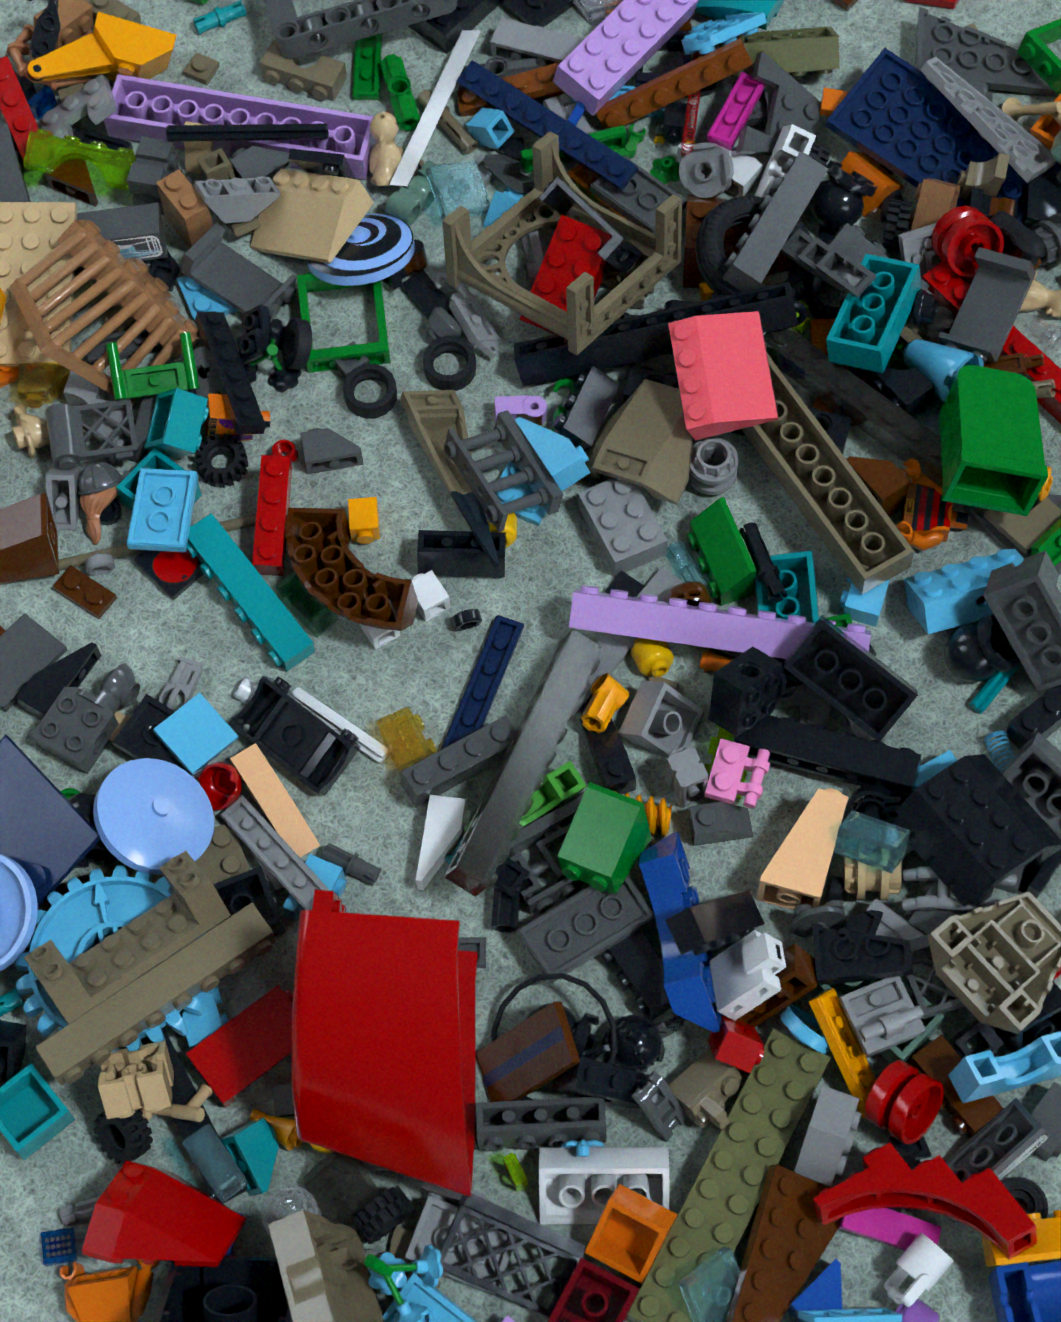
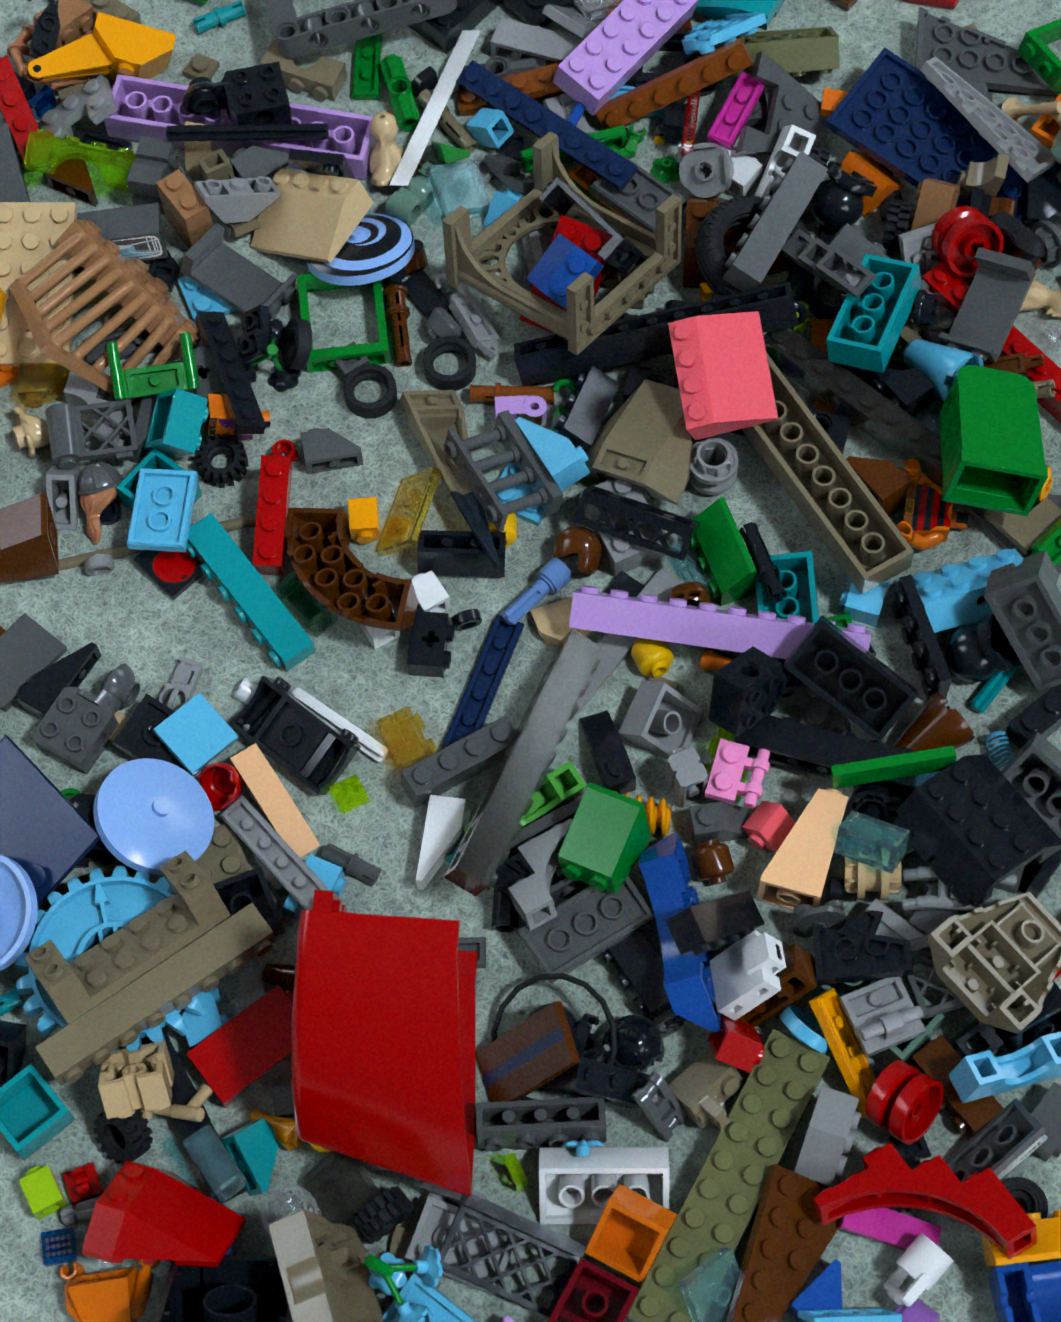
reddish brown plate [53,565,117,619] -> none
light orange piece [581,673,629,733] -> none
none -> lime brick [18,1165,68,1220]
none -> red tile [63,1162,104,1205]
none -> black brick [182,62,292,125]
none -> reddish brown cone [262,963,295,993]
none -> clear neon green tile [329,774,370,814]
none -> clear yellow tile [375,467,442,556]
none -> reddish brown pin [383,284,412,367]
none -> black brick [407,611,454,678]
none -> black tile [411,66,438,96]
none -> green slope [431,141,471,164]
none -> dark orange pin [470,383,554,404]
none -> medium blue piece [502,558,572,625]
none -> light grey arch [508,818,572,931]
none -> blue slope [526,233,604,310]
none -> tan slope [530,596,593,655]
none -> light grey plate [542,4,598,39]
none -> reddish brown helmet [552,526,602,575]
none -> black fence [574,485,700,561]
none -> reddish brown head [691,839,734,886]
none -> coral brick [741,800,796,852]
none -> green tile [831,746,956,789]
none -> black plate [891,574,952,698]
none -> reddish brown cone [893,692,975,752]

